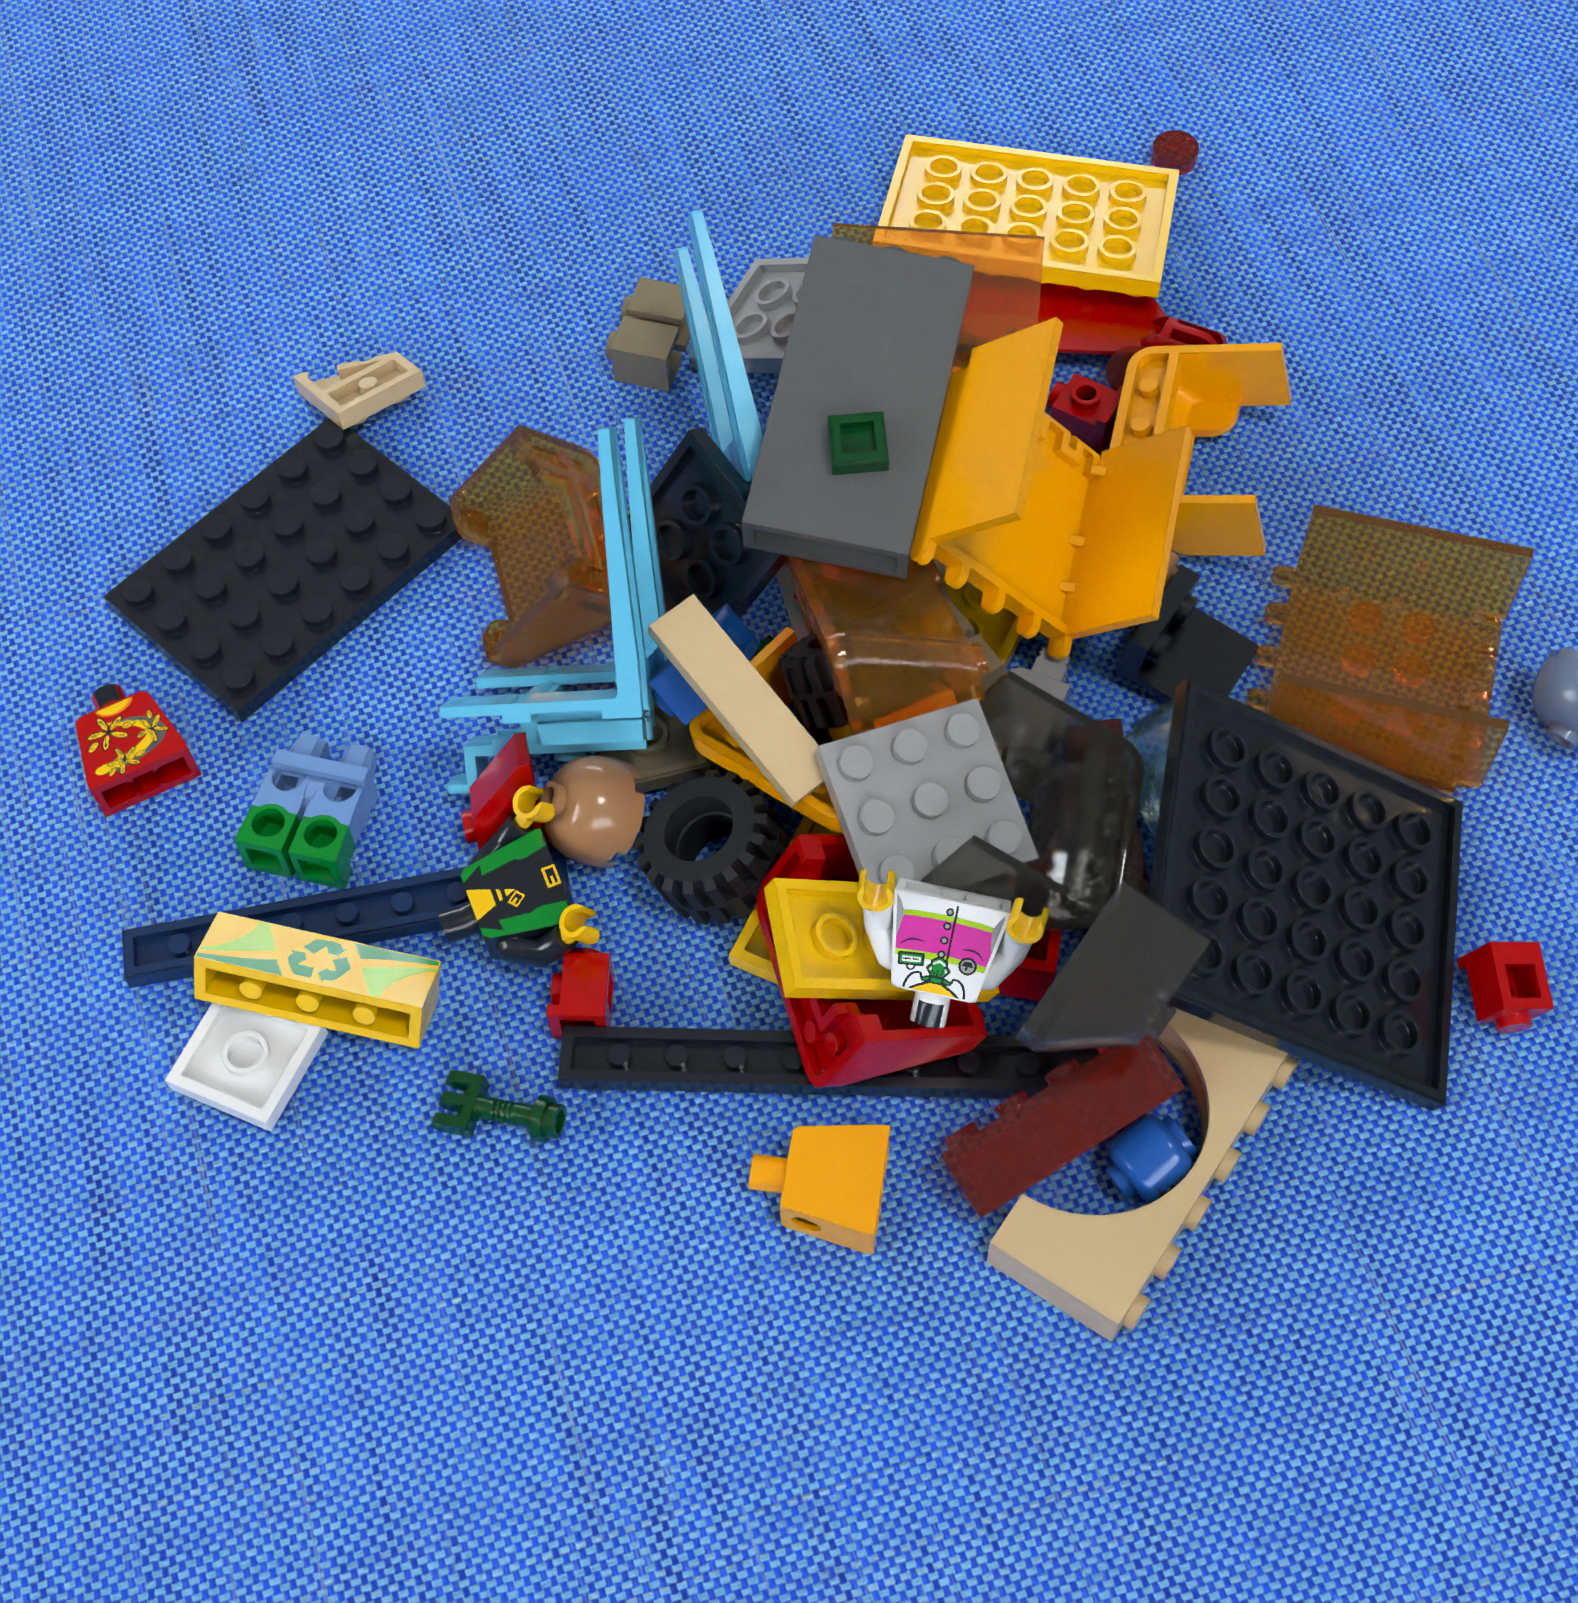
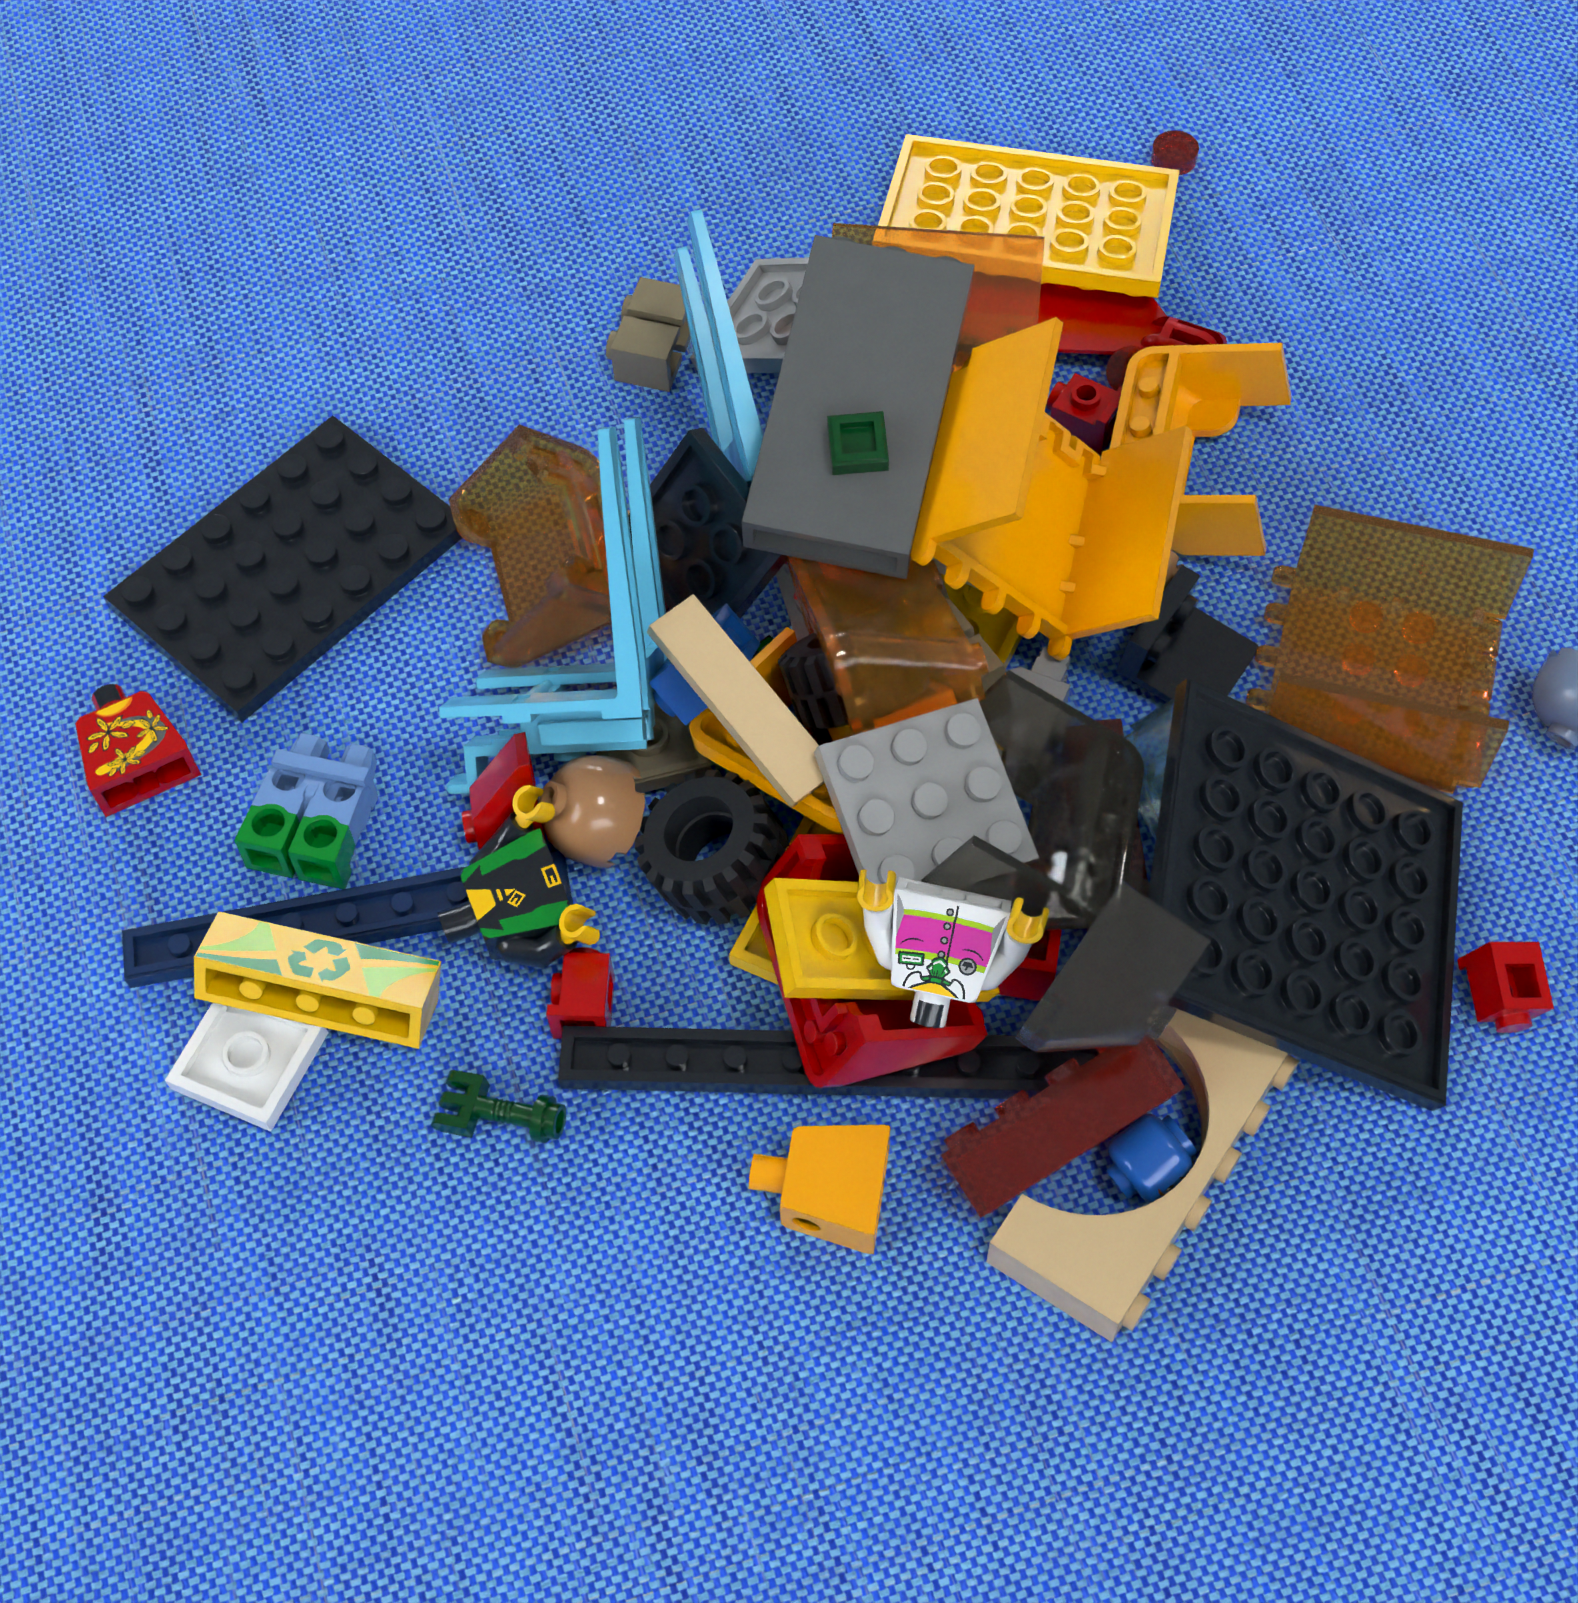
tan wing [293,352,426,430] -> none

